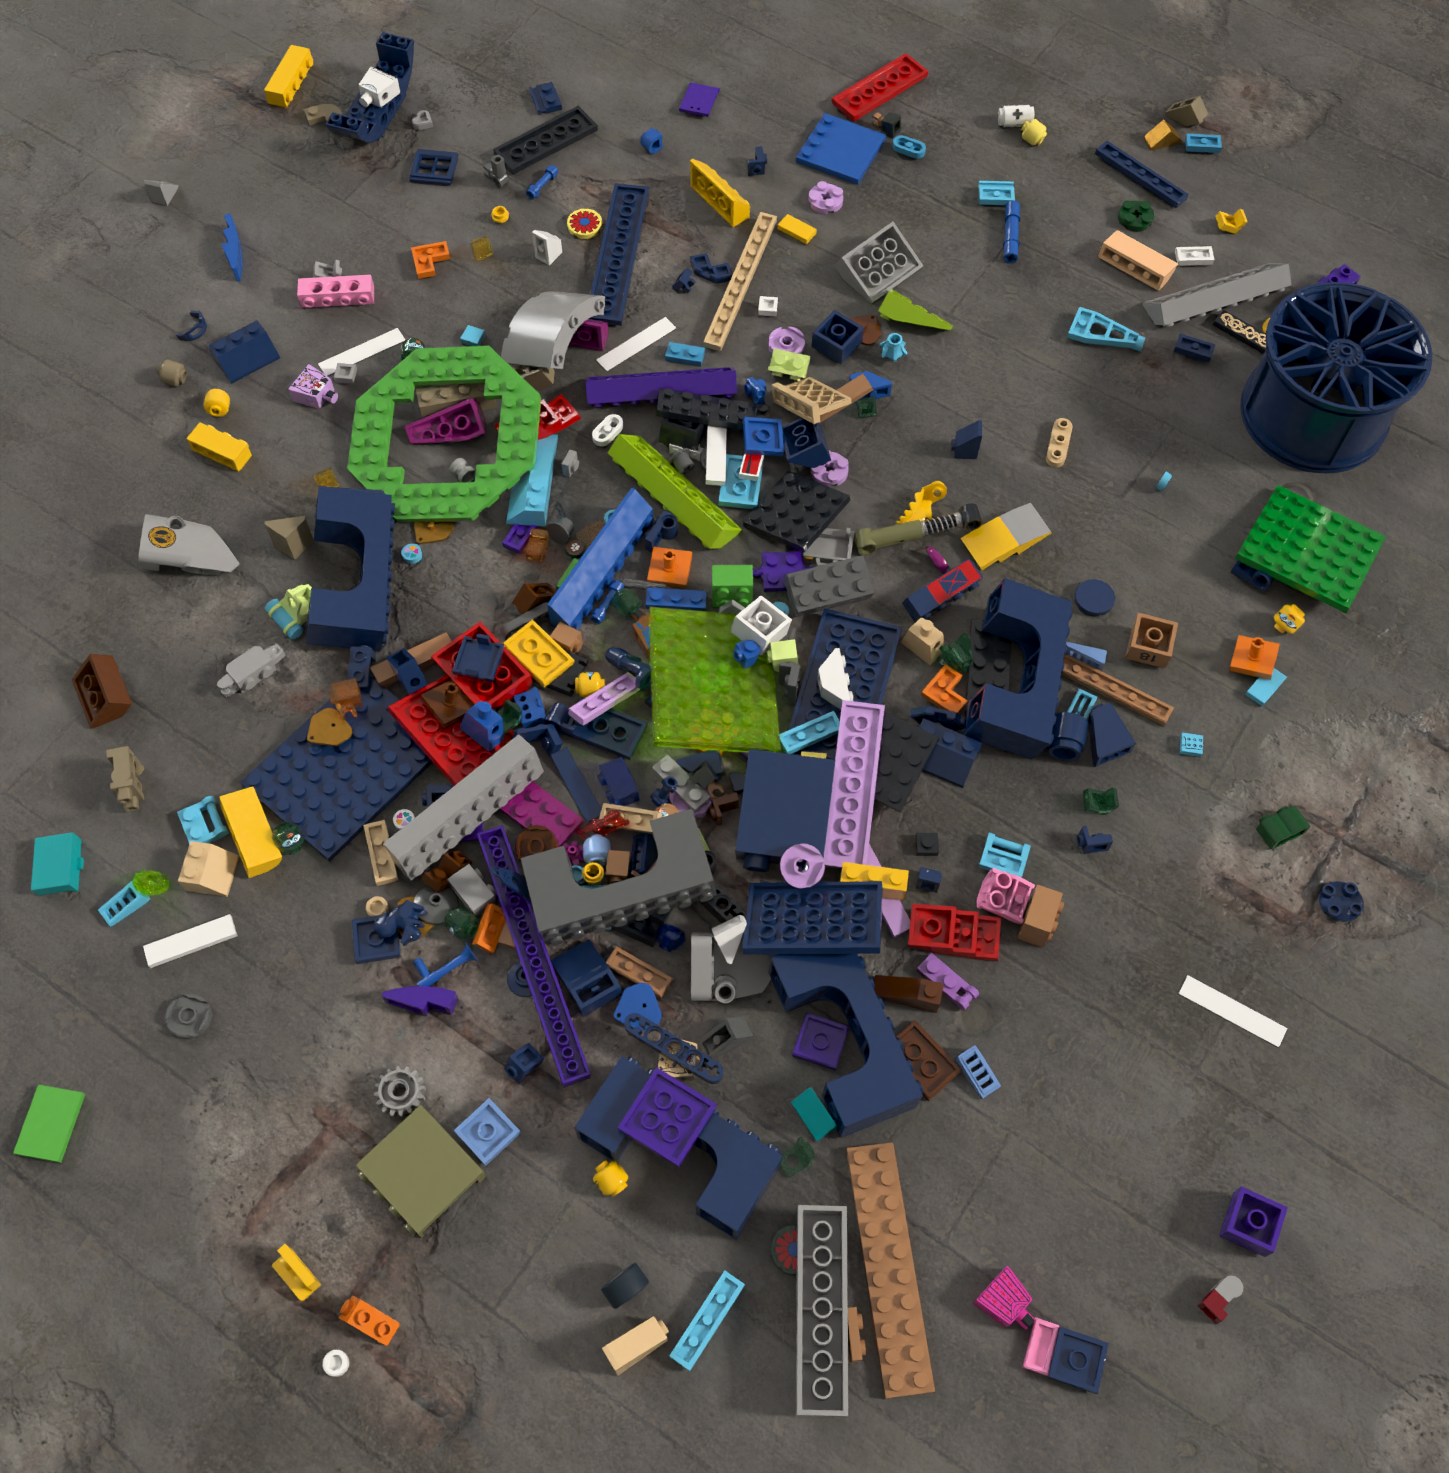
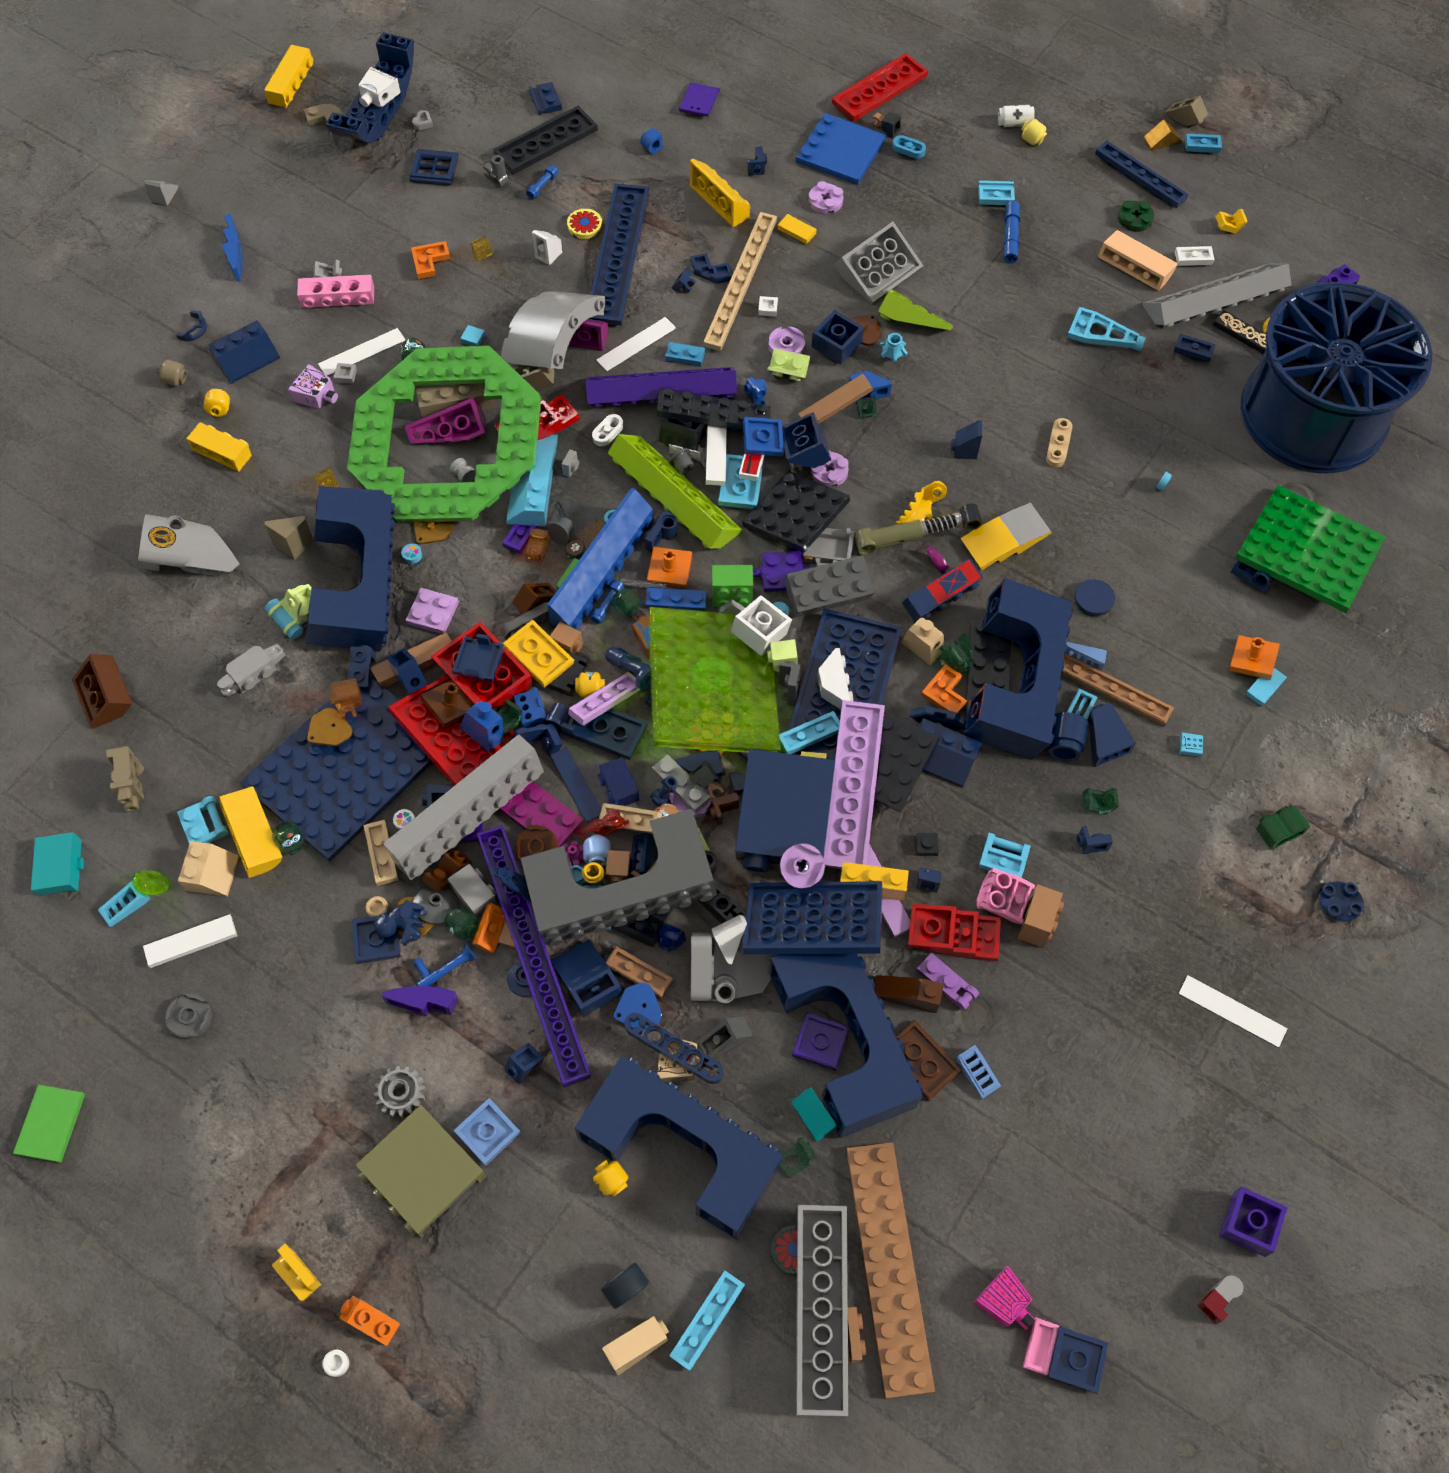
yellow plate [491,206,509,223] -> none
dark purple plate [617,1067,717,1168] -> none
blue plate [733,640,760,669] -> none
tan fence [771,377,852,424] -> none
medium nougat brick [1125,613,1178,669] -> none
yellow head [1274,604,1305,634] -> none
none -> lavender plate [406,588,459,634]

